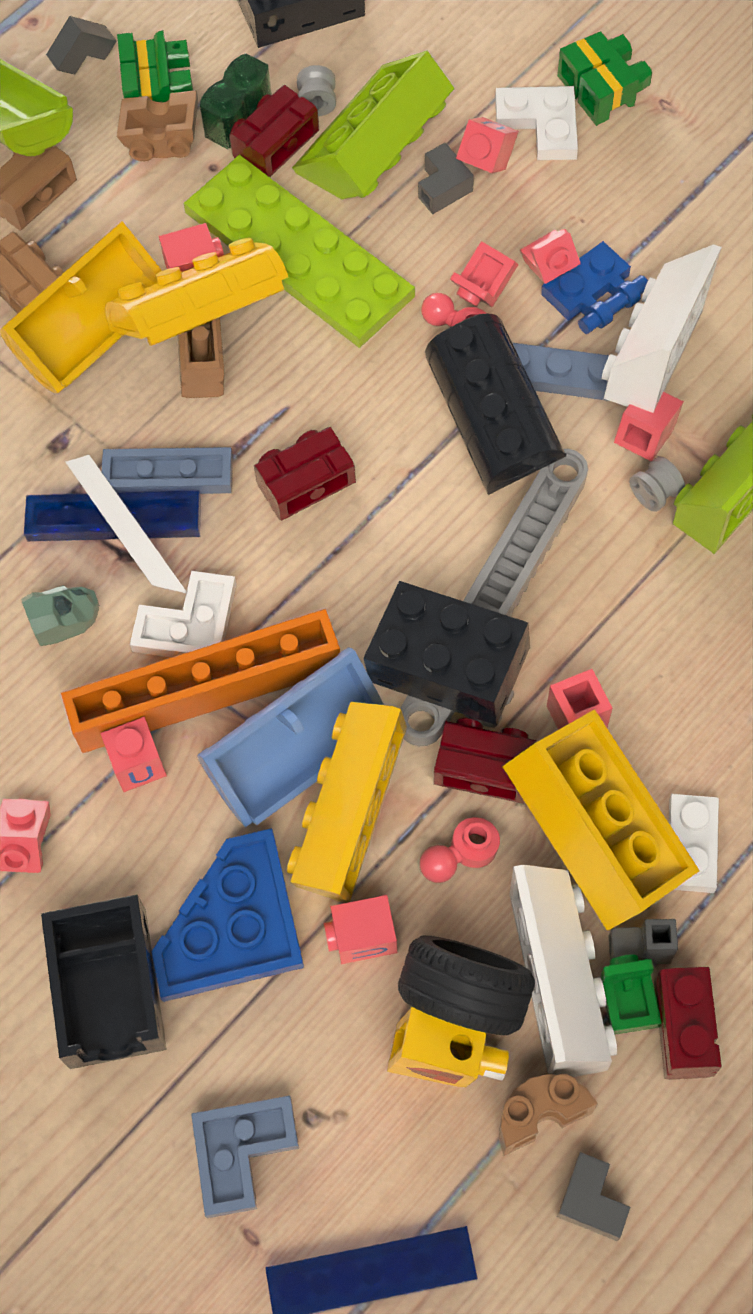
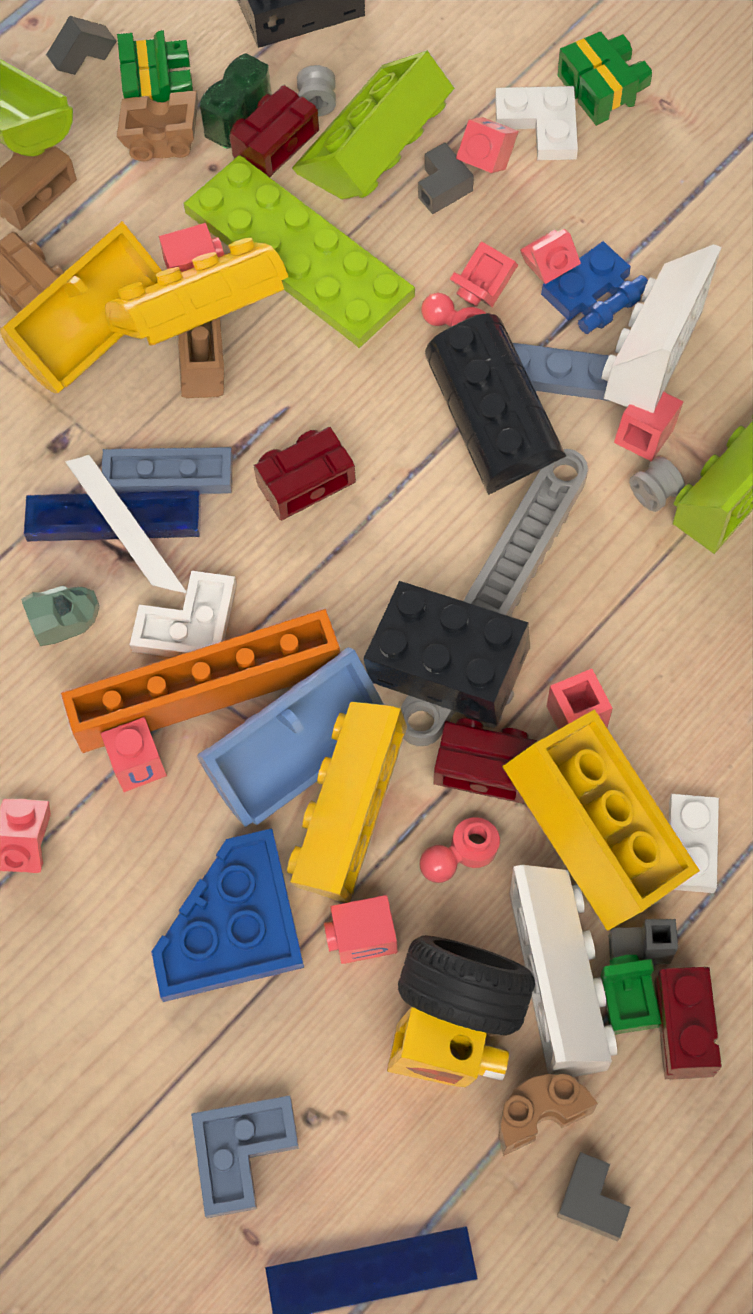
black piece [41,894,167,1069] -> none

